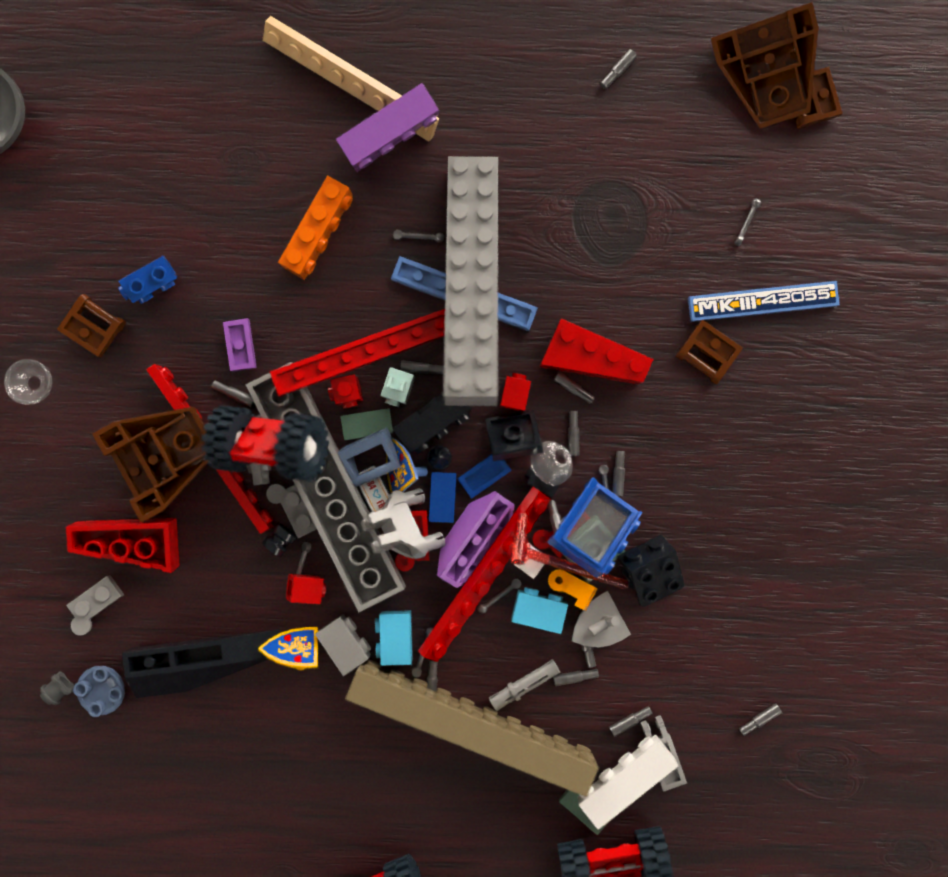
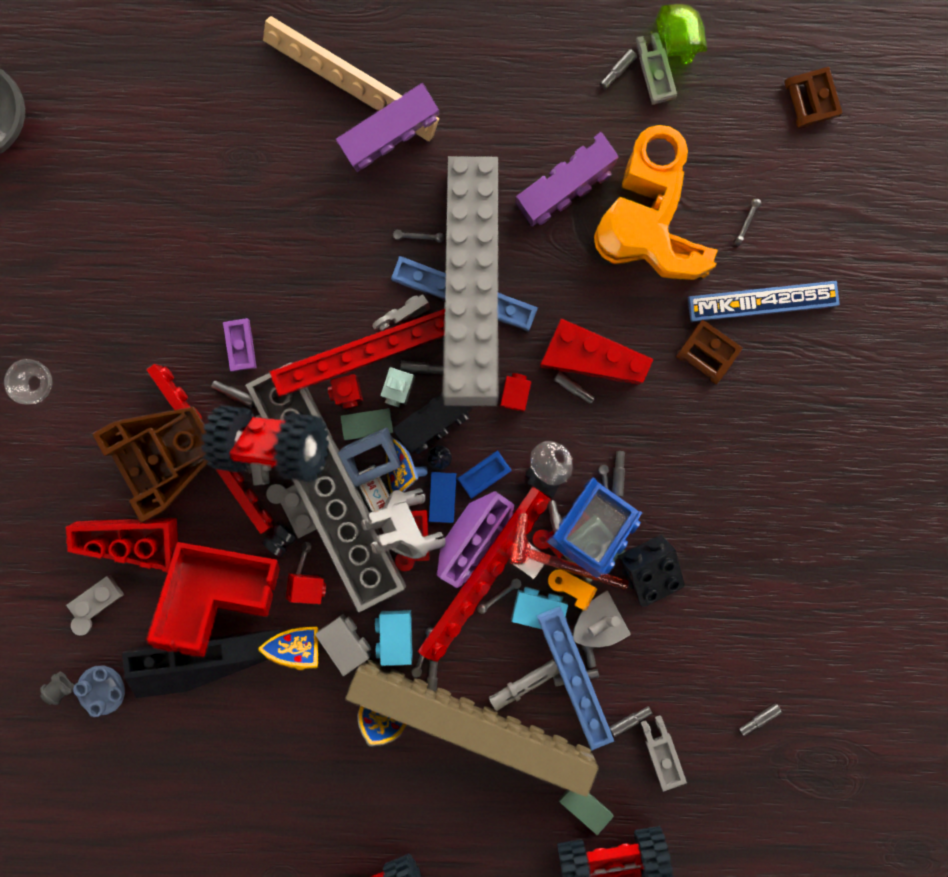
reddish brown plate [57,294,126,358] -> none
blue brick [118,255,178,304] -> none
orange brick [278,175,353,280] -> none
black plate [485,410,543,462] -> none
flat silver pin [568,411,580,456] -> none
white brick [577,734,678,829] -> none
reddish brown wedge [711,2,819,128] -> none
none -> red piece [147,542,280,657]
none -> shield [358,706,407,746]
none -> light grey hinge [372,294,431,331]
none -> medium lavender wedge [515,132,619,226]
none -> medium blue tile [537,606,614,751]
none -> light orange animal [594,125,718,280]
none -> light grey hinge [636,32,677,105]
none -> clear neon green brick [656,4,707,64]

